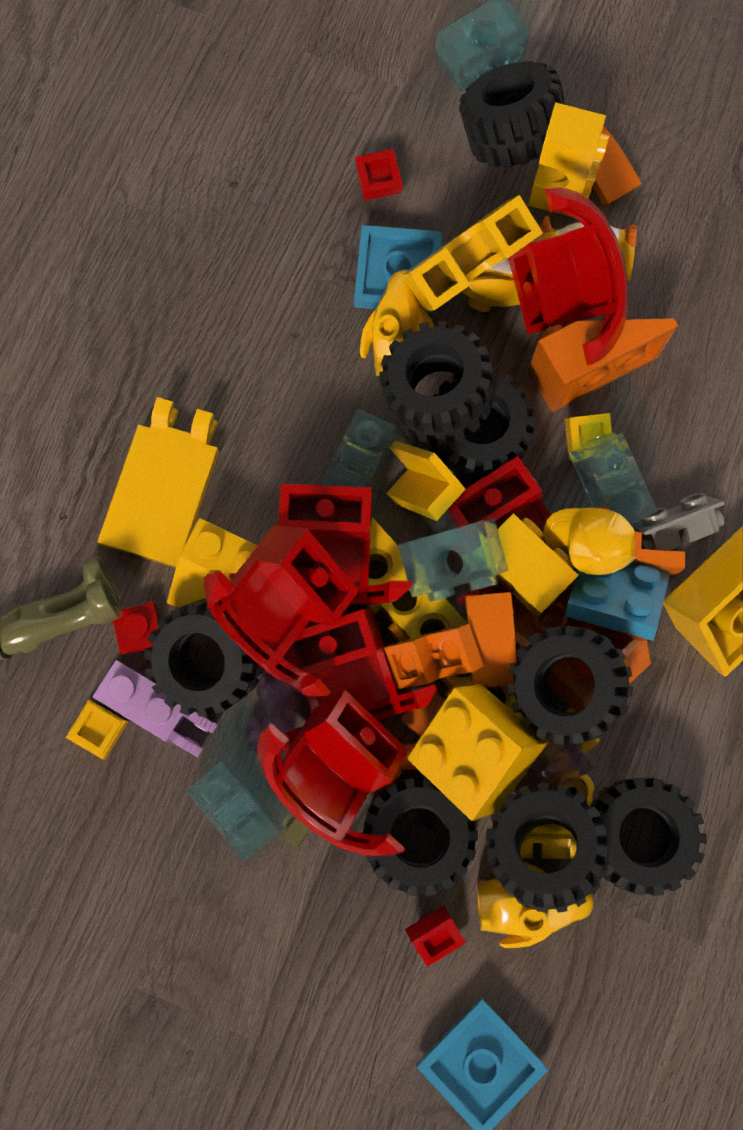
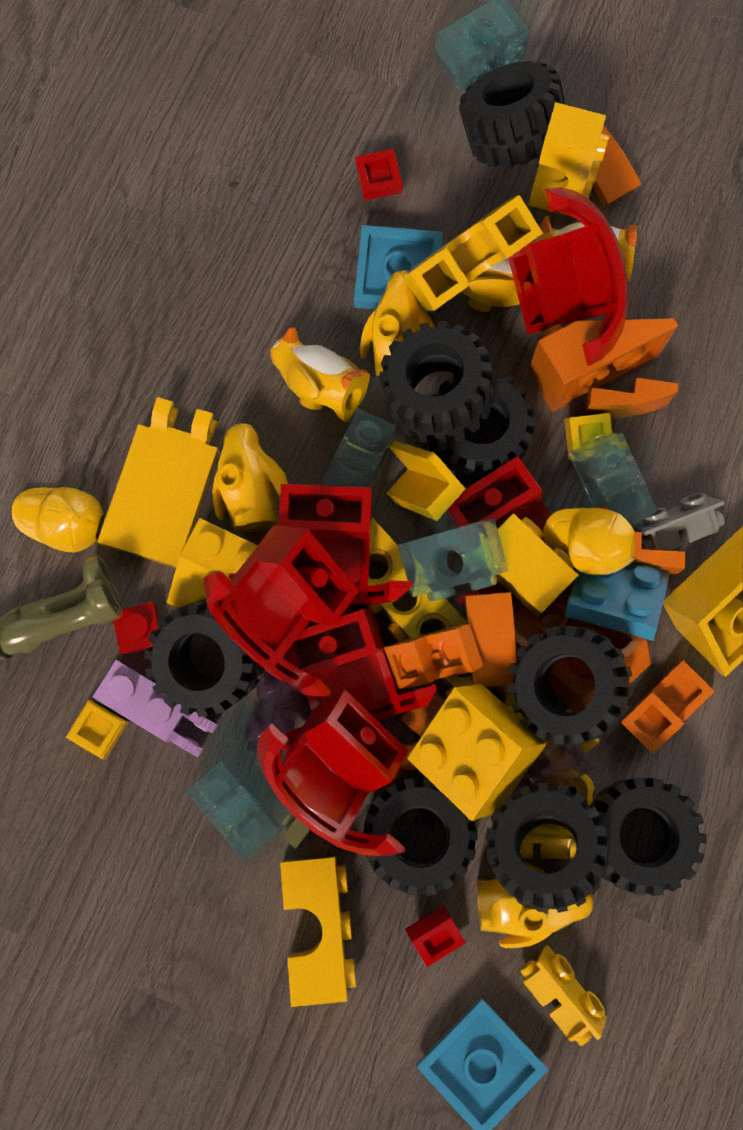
none -> yellow piece [12,487,104,553]
none -> yellow animal [212,423,288,533]
none -> yellow animal [270,327,370,422]
none -> yellow arch [280,855,356,1007]
none -> yellow hinge [520,944,607,1046]
none -> orange slope [583,377,679,418]
none -> orange slope [621,659,715,754]

